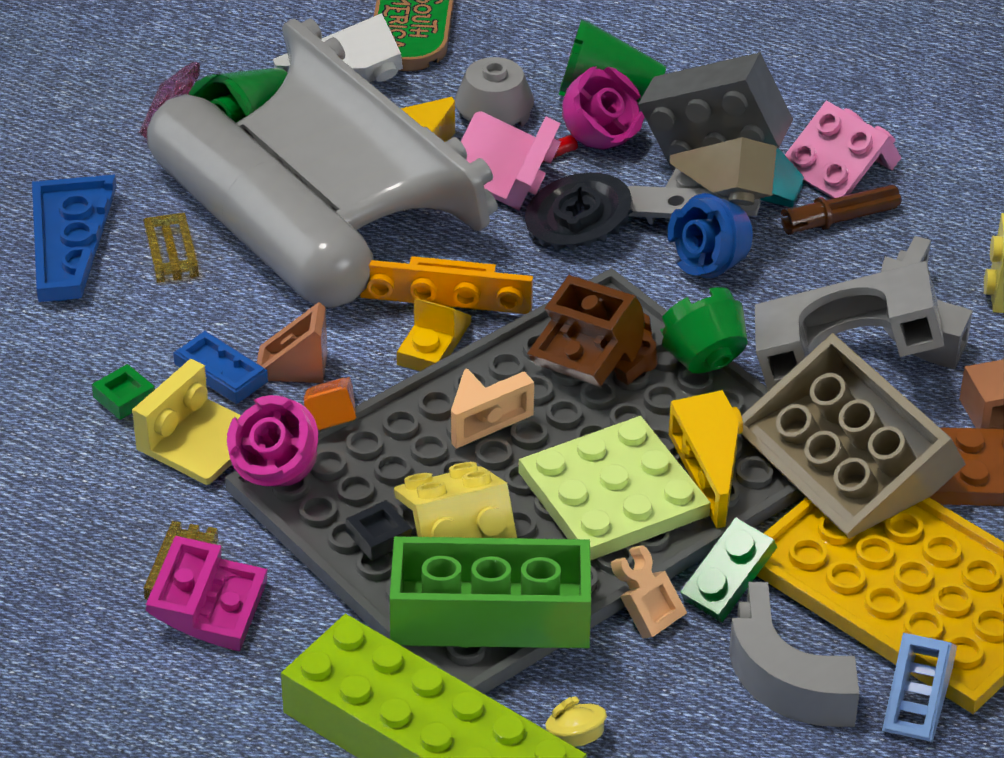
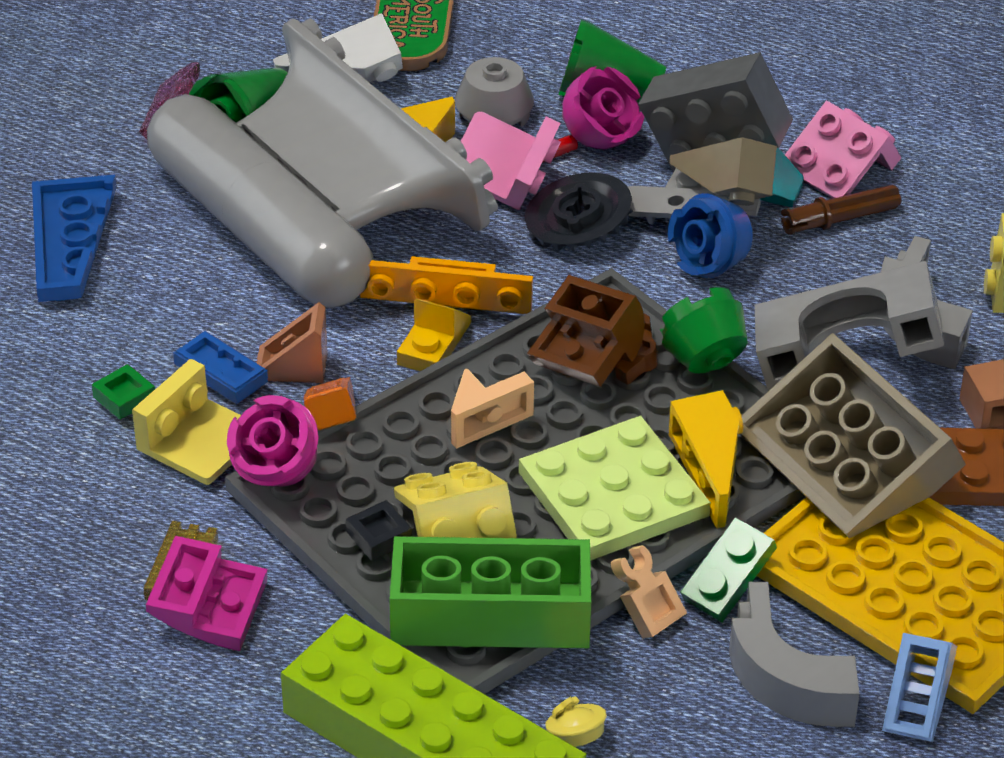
clear yellow tile [143,213,199,283] -> none

